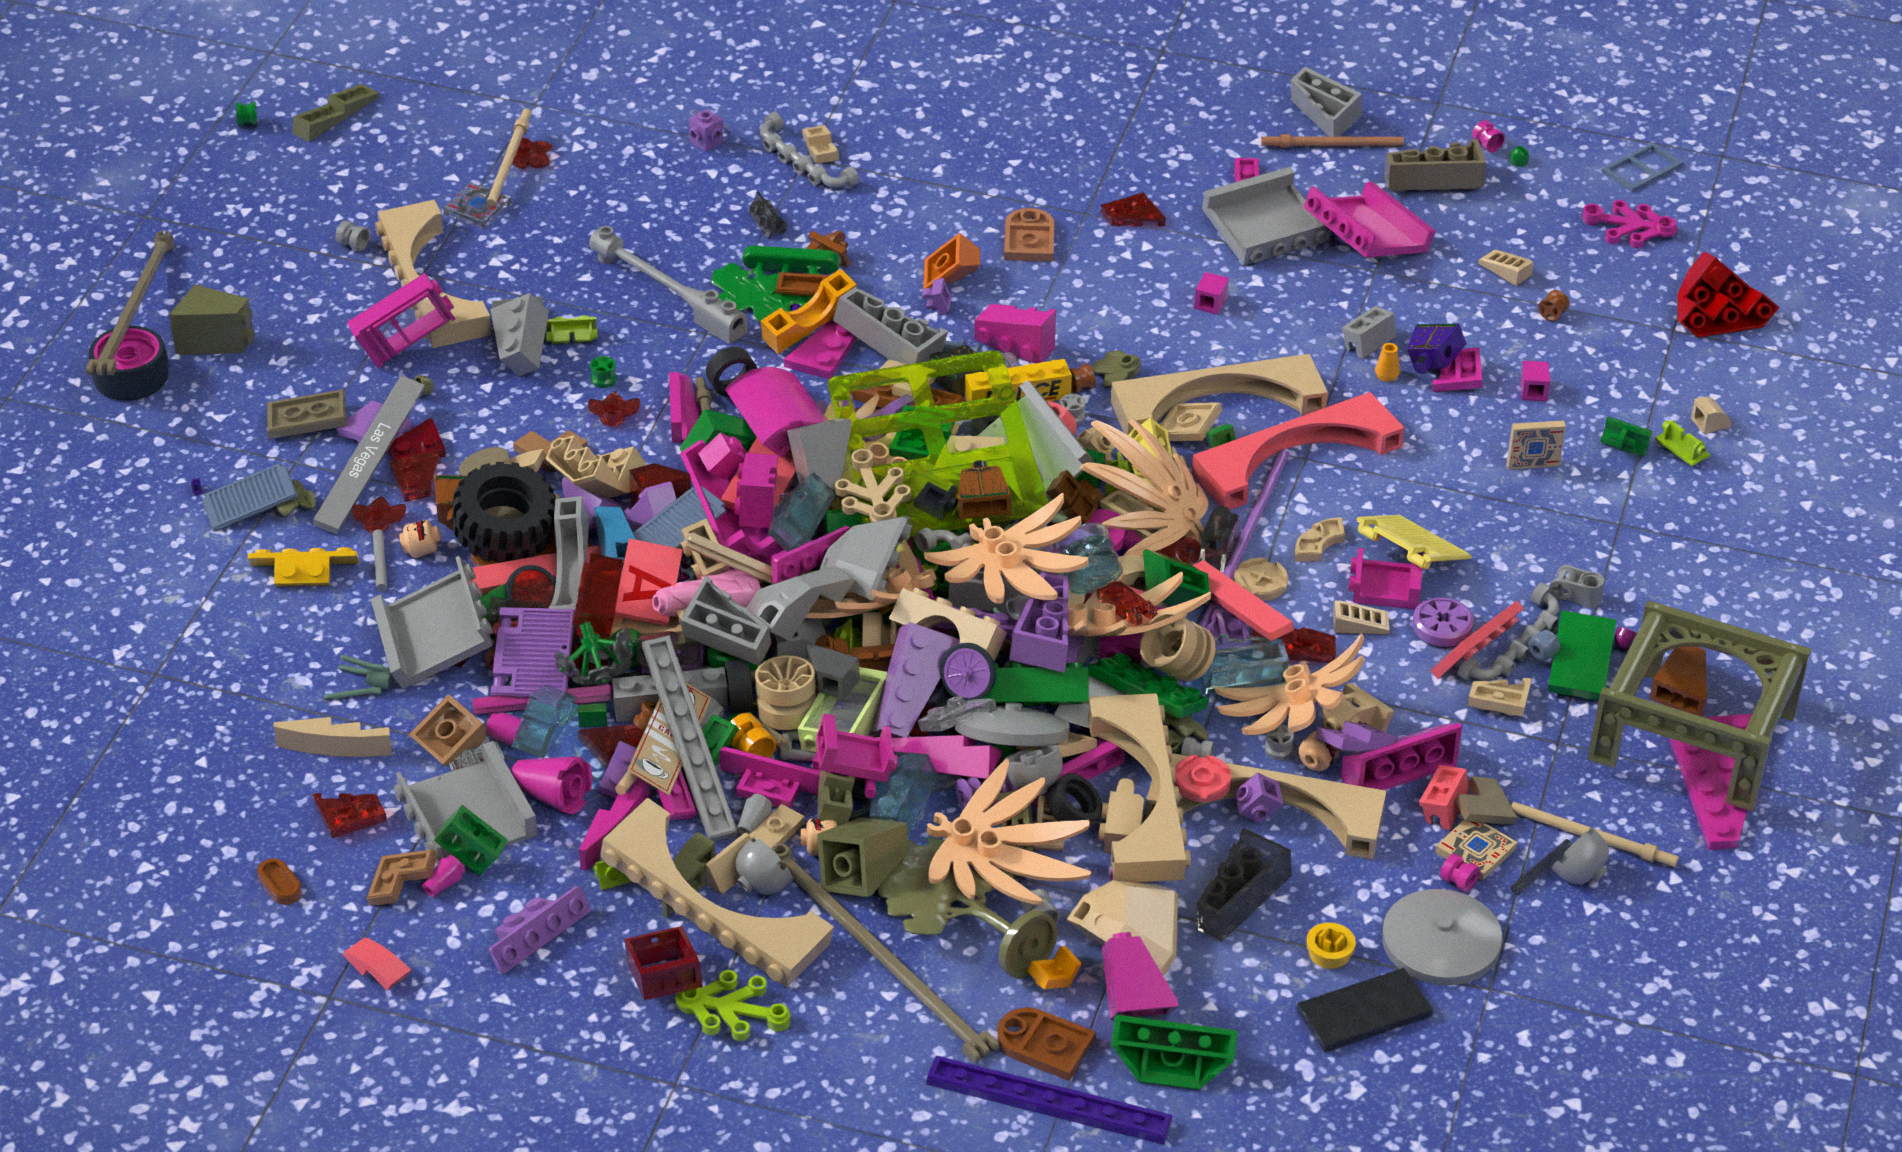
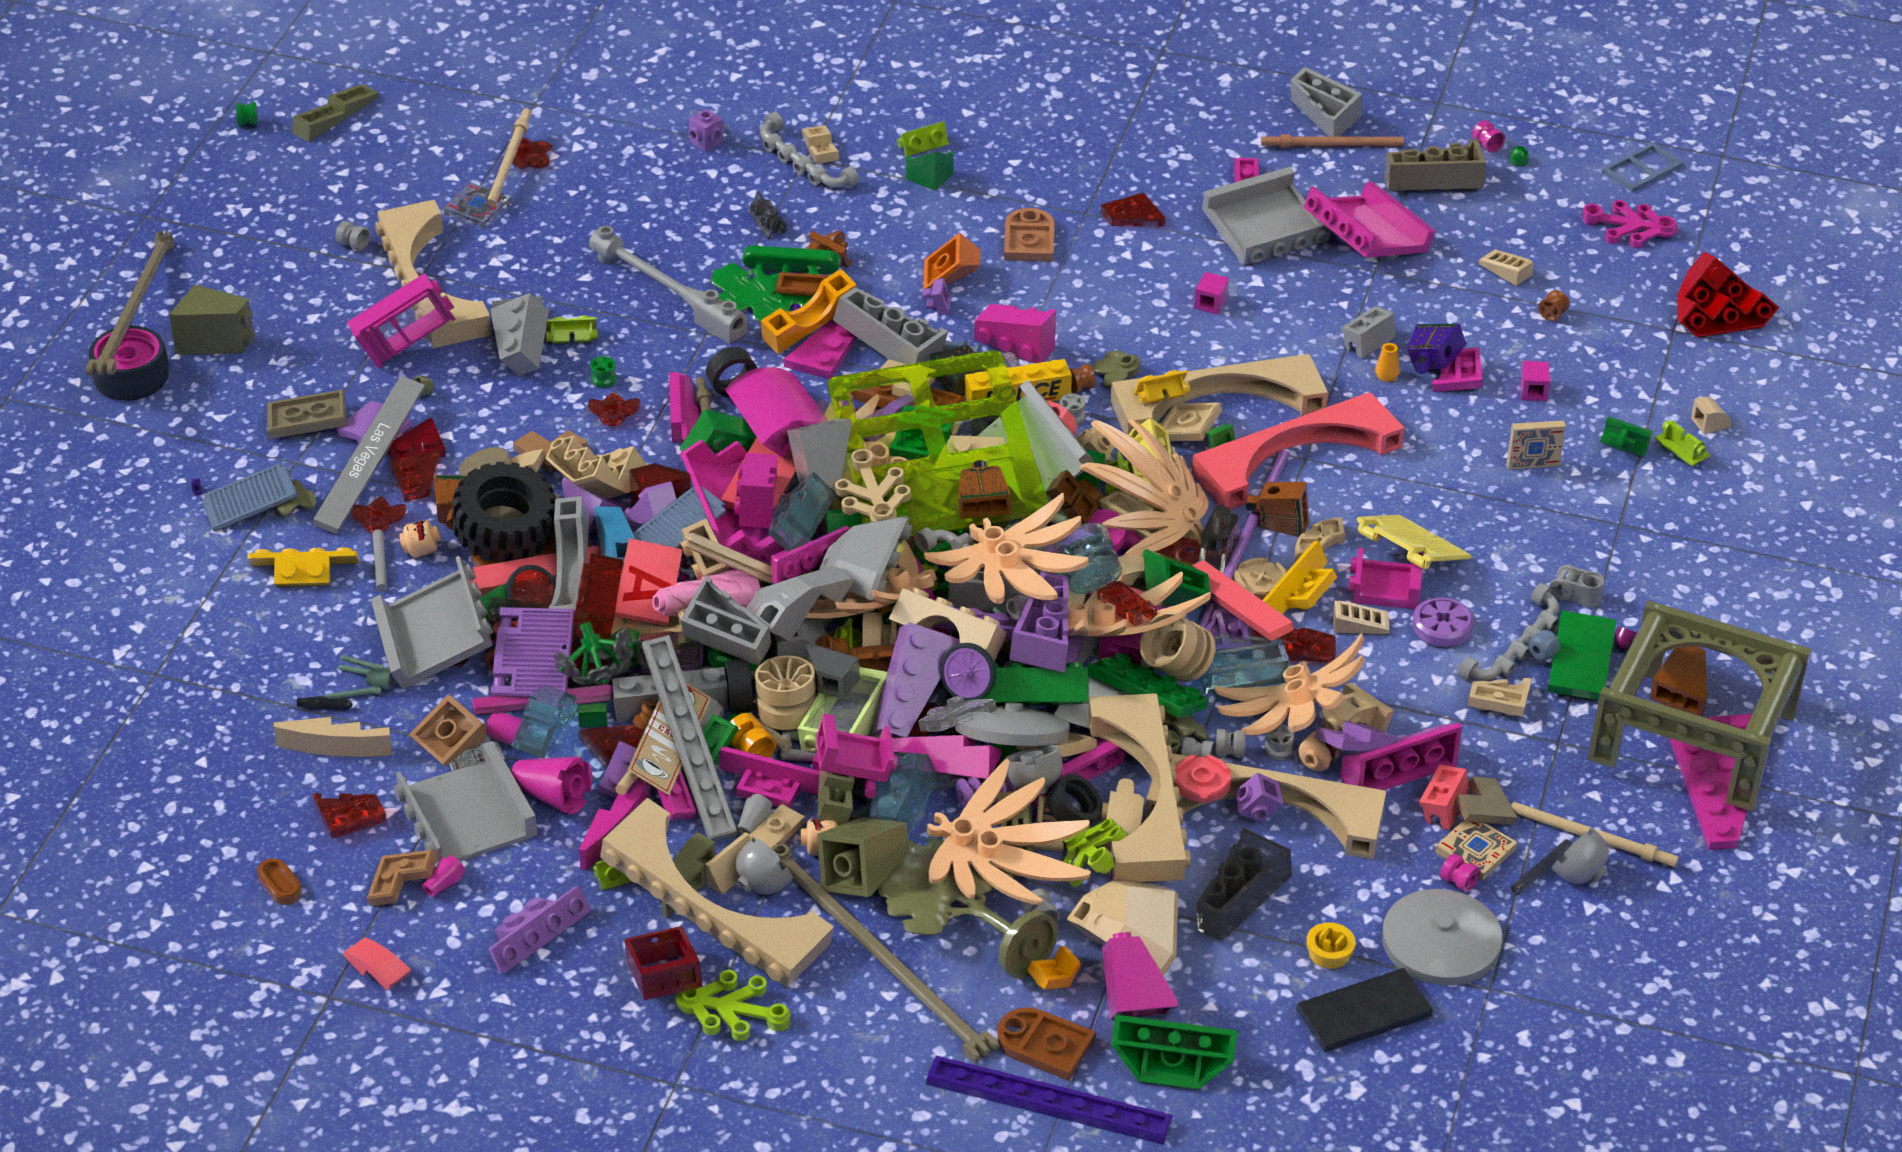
green brick [433,805,508,876] -> none
dark pink brick [698,432,745,480] -> none
black bracket [914,481,958,521] -> none
coral wing [1431,601,1524,679] -> none
none -> black piece [297,696,353,710]
none -> lime hinge [897,121,949,157]
none -> green slope [905,152,954,191]
none -> lime plant [1063,818,1127,888]
none -> yellow hinge [1134,370,1190,404]
none -> light grey wheel [1215,729,1245,759]
none -> dark orange torso [1246,482,1310,537]
none -> yellow bracket [1262,541,1337,615]

